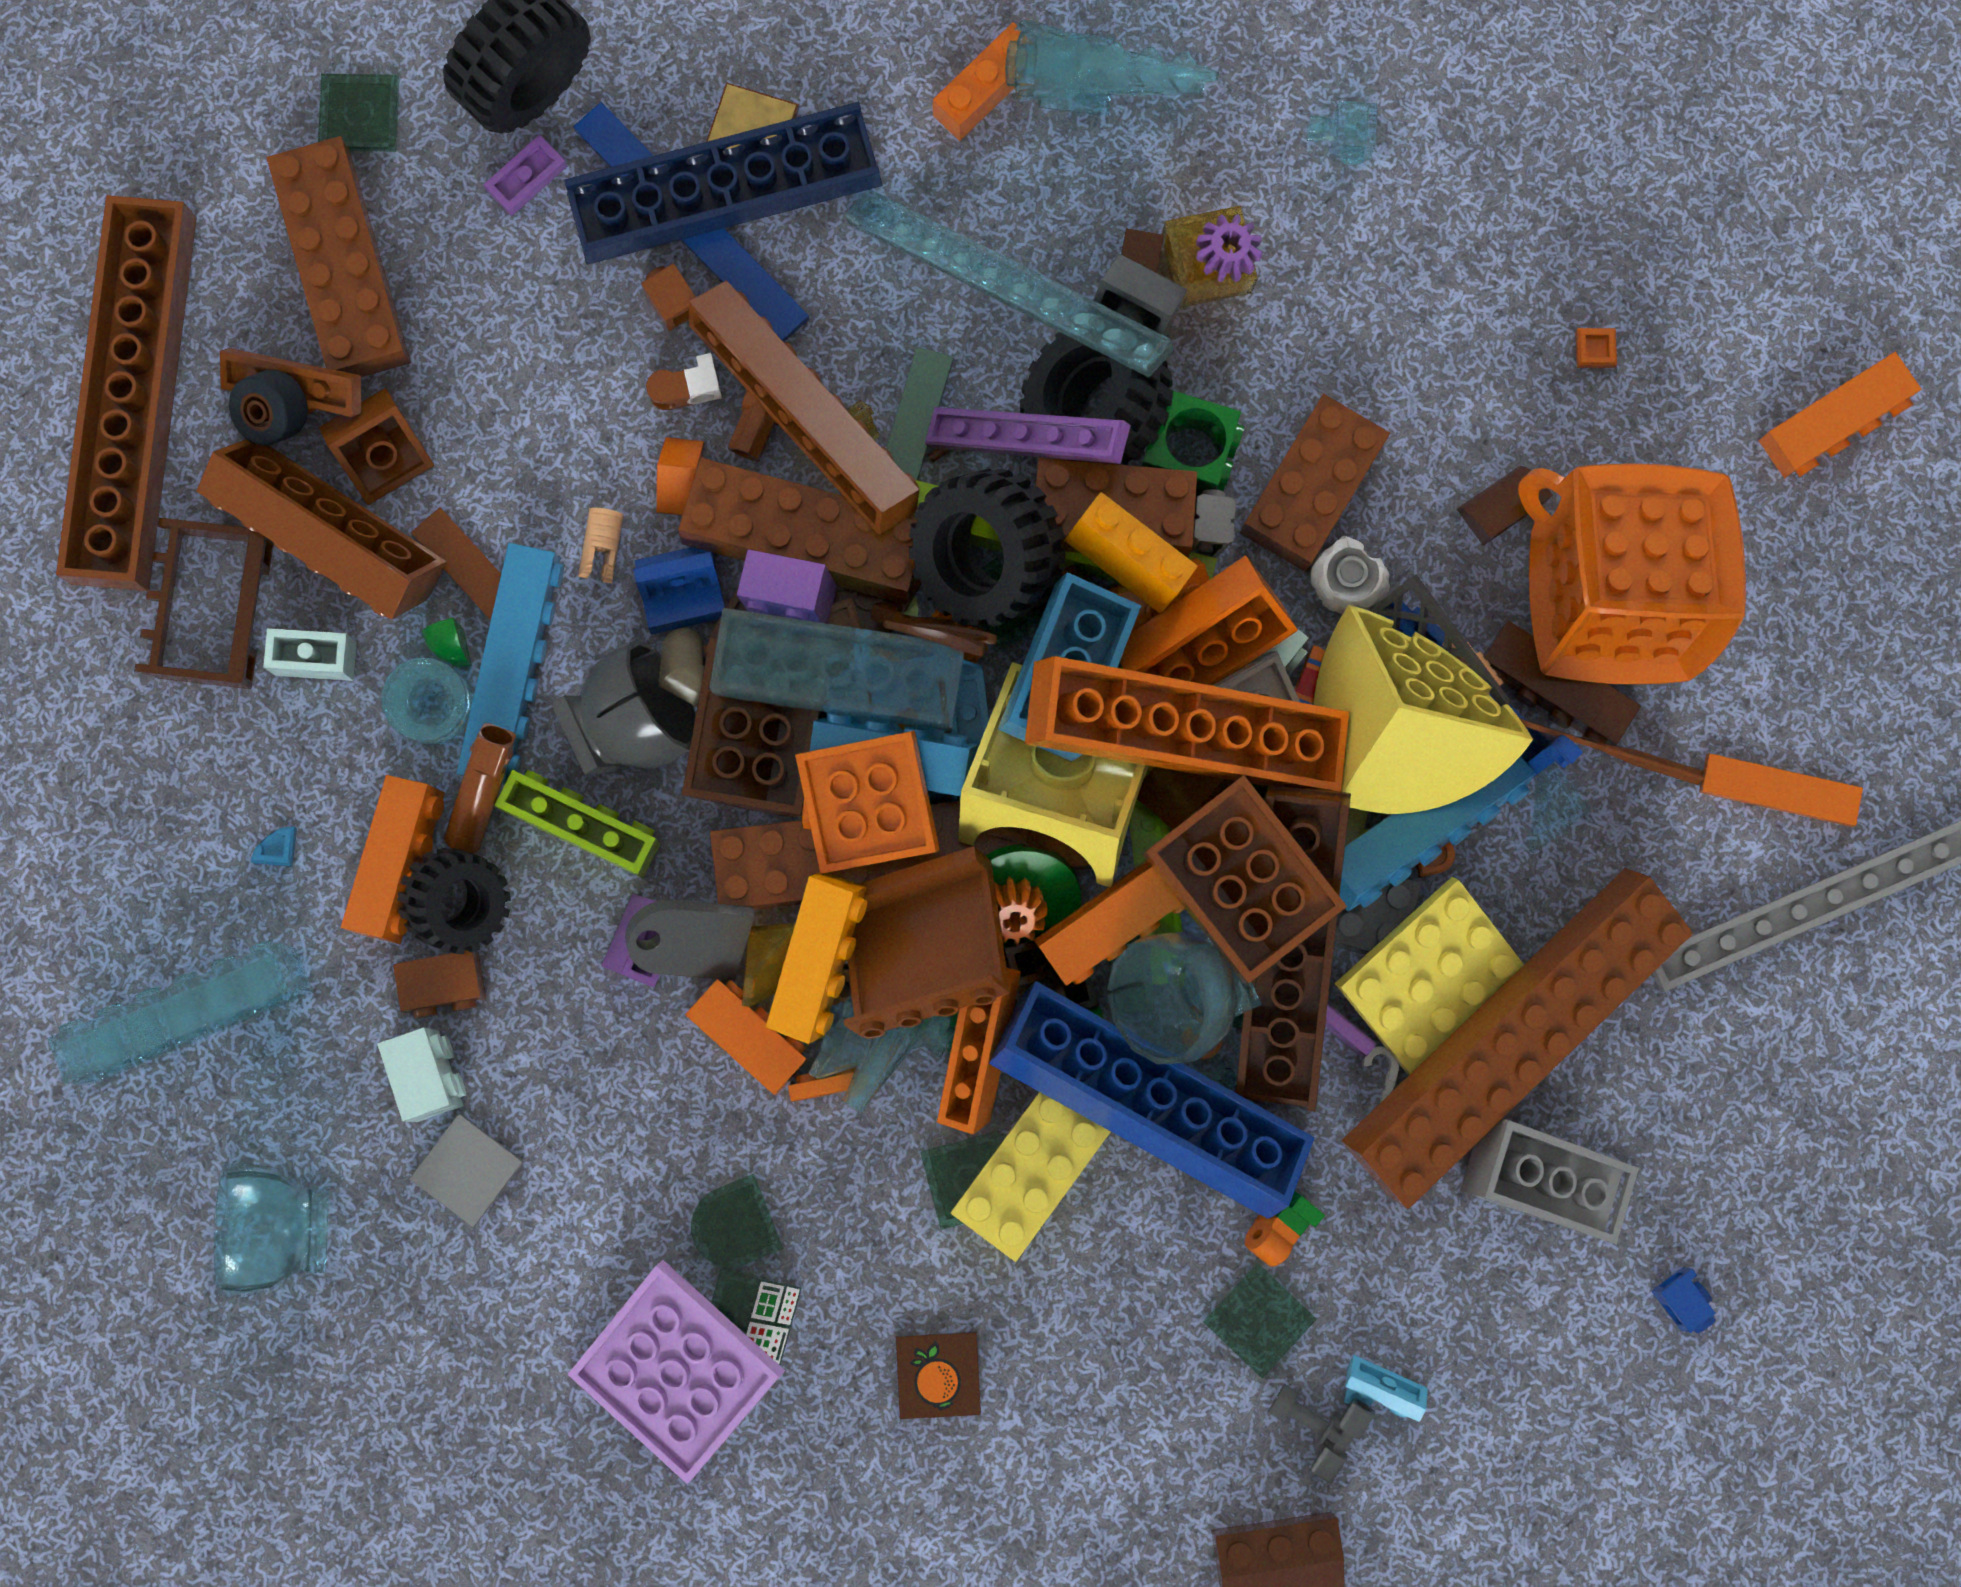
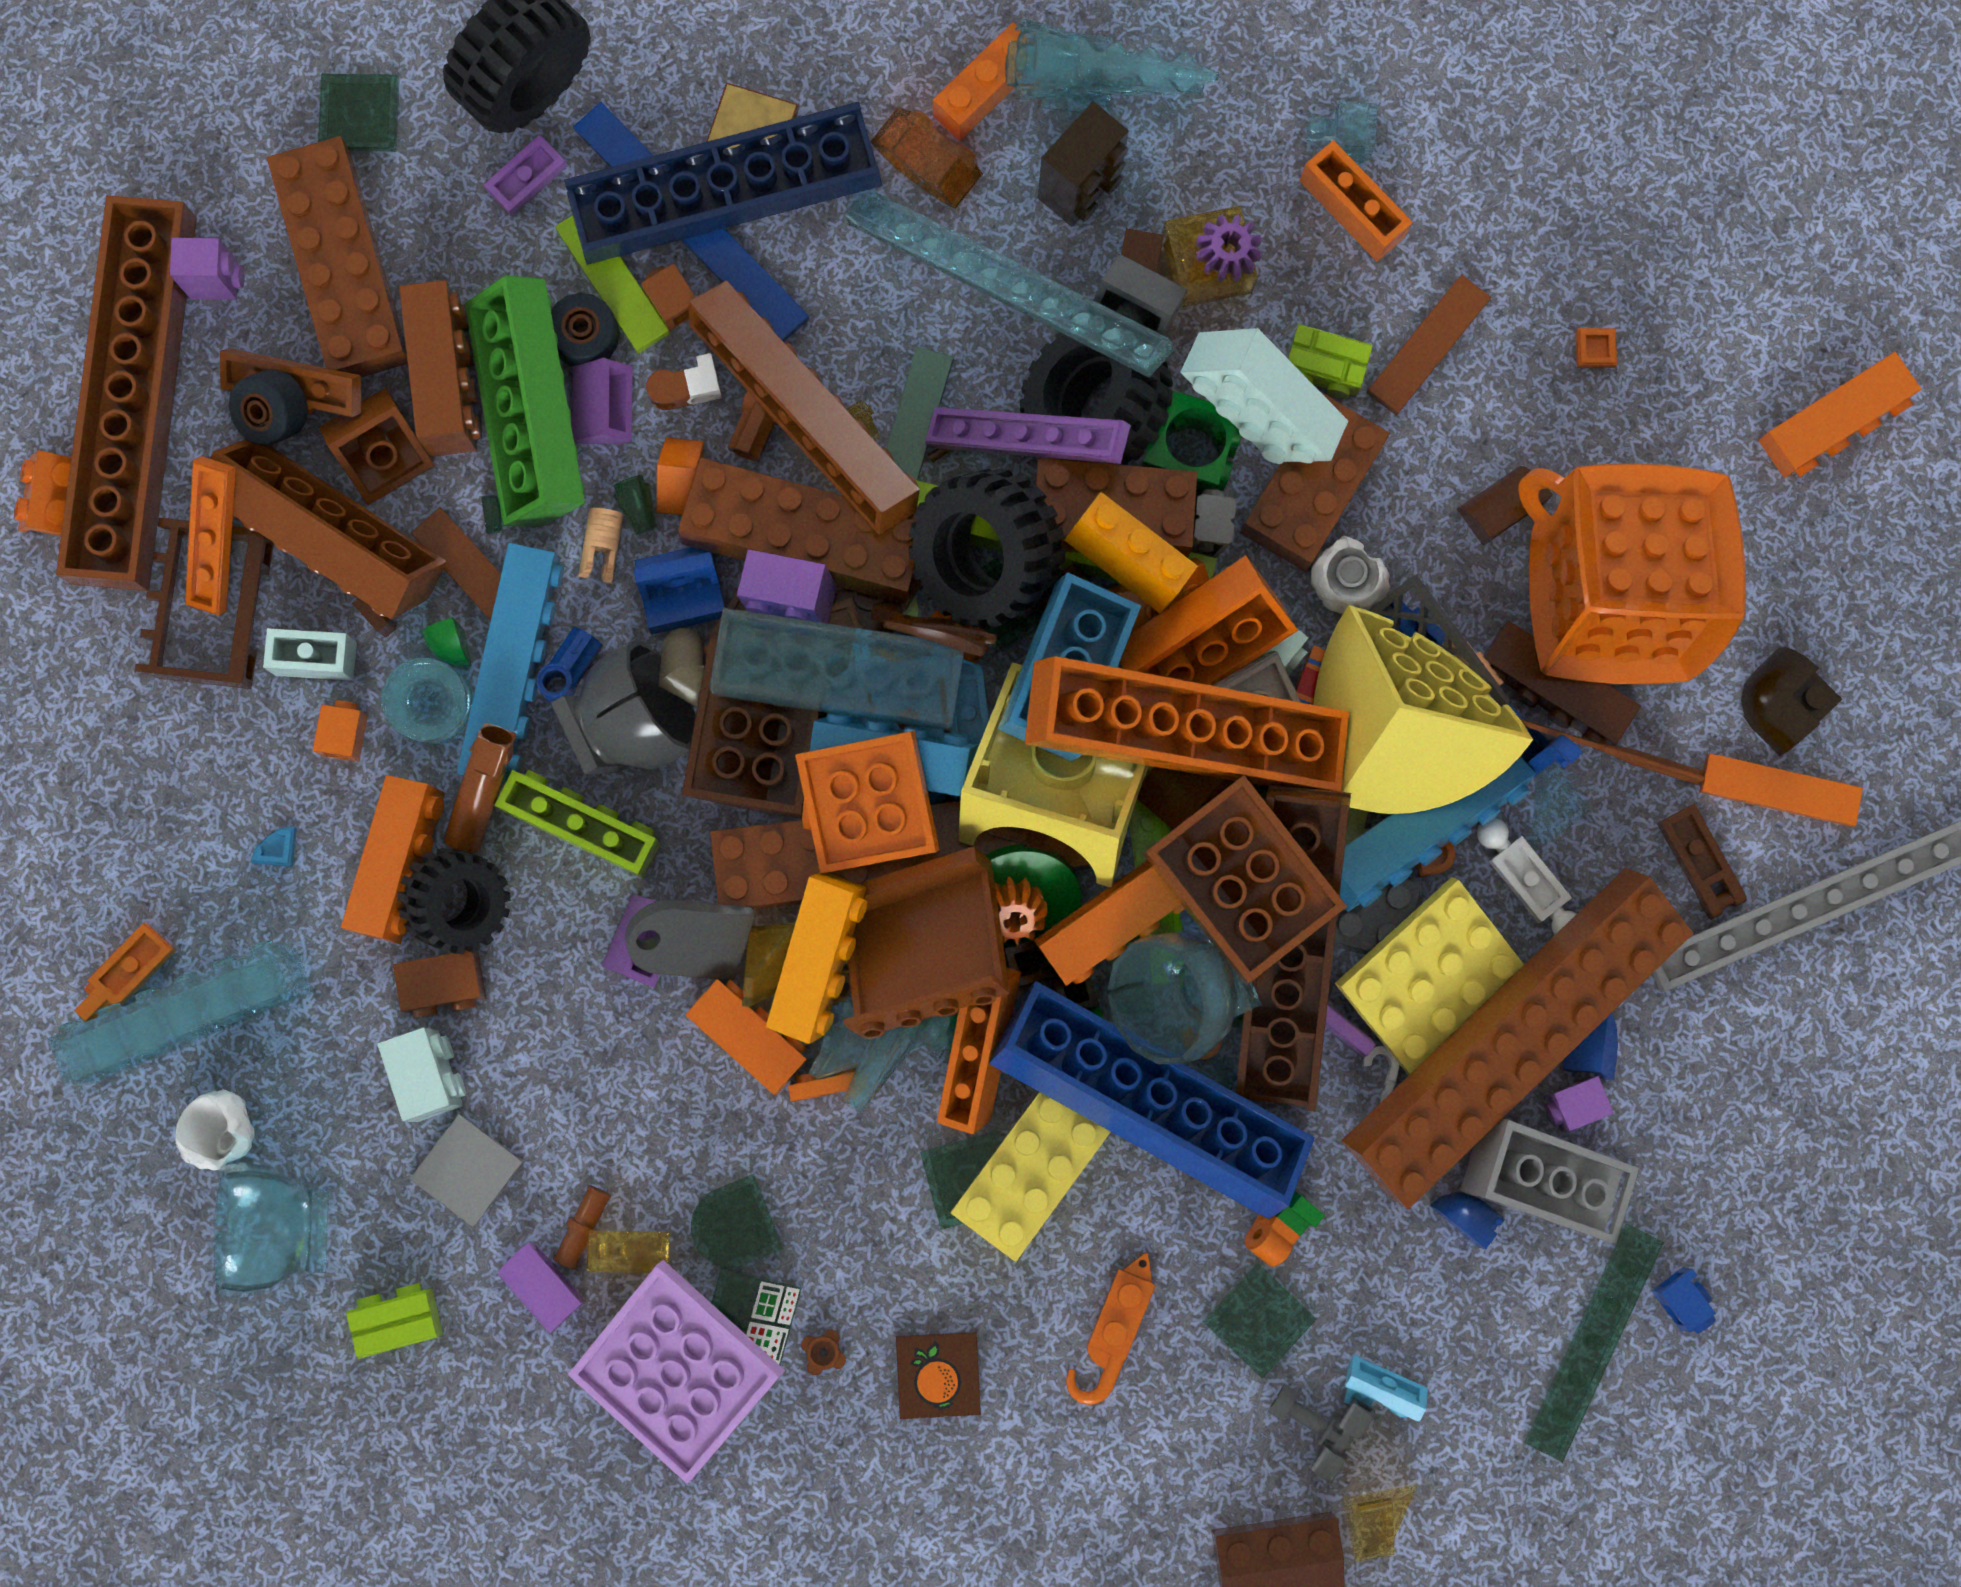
none -> orange bracket [14,450,71,536]
none -> orange hinge [74,922,177,1023]
none -> medium lavender brick [170,238,245,300]
none -> white hair [176,1089,255,1171]
none -> orange tile [185,456,236,616]
none -> orange brick [312,700,368,762]
none -> lime brick [346,1283,443,1359]
none -> reddish brown tile [352,598,396,638]
none -> dark orange brick [399,280,482,457]
none -> bright green brick [465,275,585,527]
none -> clear green tile [481,495,502,535]
none -> medium lavender brick [497,1241,586,1334]
none -> blue piece [536,627,603,705]
none -> black wheel [551,293,619,367]
none -> dark orange pin [553,1185,611,1270]
none -> lime tile [555,215,670,354]
none -> medium lavender brick [571,358,633,444]
none -> clear yellow plate [586,1230,670,1273]
none -> clear green cone [613,475,658,535]
none -> dark orange plate [801,1329,846,1375]
none -> clear orange brick [870,107,983,209]
none -> dark brown brick [1038,101,1129,227]
none -> orange plate [1066,1252,1156,1405]
none -> light aqua brick [1180,328,1348,464]
none -> lime brick [1287,324,1373,399]
none -> orange brick [1299,140,1413,262]
none -> clear yellow slope [1342,1484,1418,1562]
none -> dark orange tile [1366,274,1492,416]
none -> blue brick [1430,1192,1504,1249]
none -> white plate [1477,818,1577,935]
none -> clear green tile [1524,1224,1664,1463]
none -> medium lavender brick [1545,1076,1614,1132]
none -> blue brick [1563,1013,1618,1081]
none -> reddish brown plate [1656,803,1747,920]
none -> dark brown brick [1741,647,1842,756]

